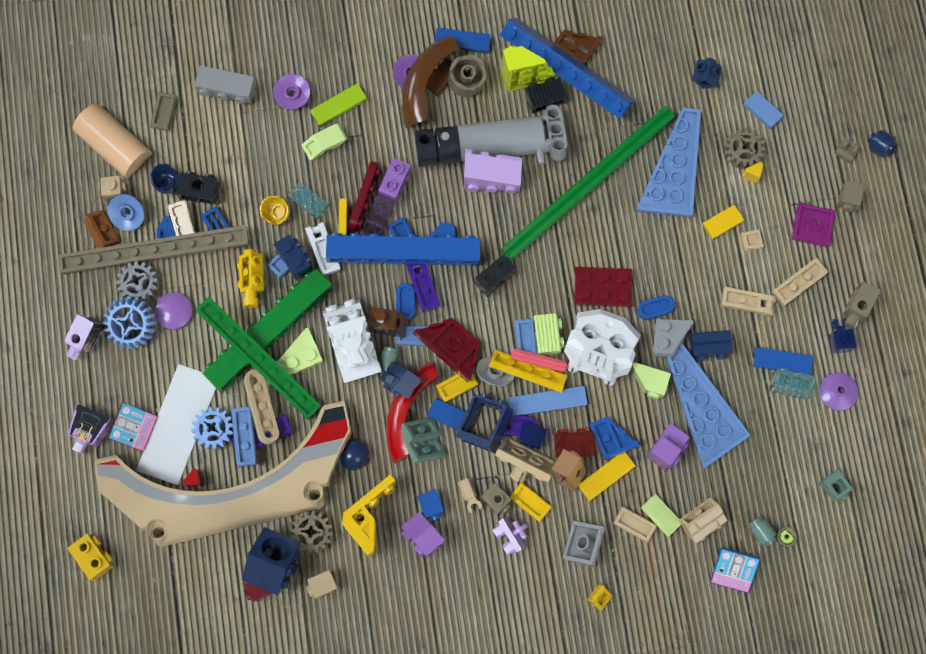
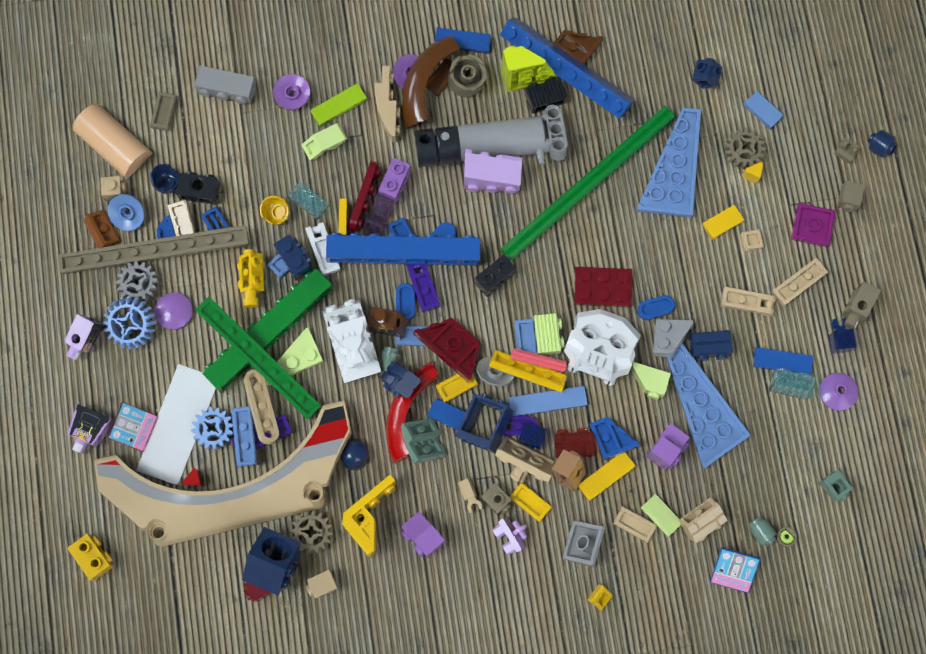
blue brick [417,489,444,521] -> none
none -> tan slope [374,66,400,142]

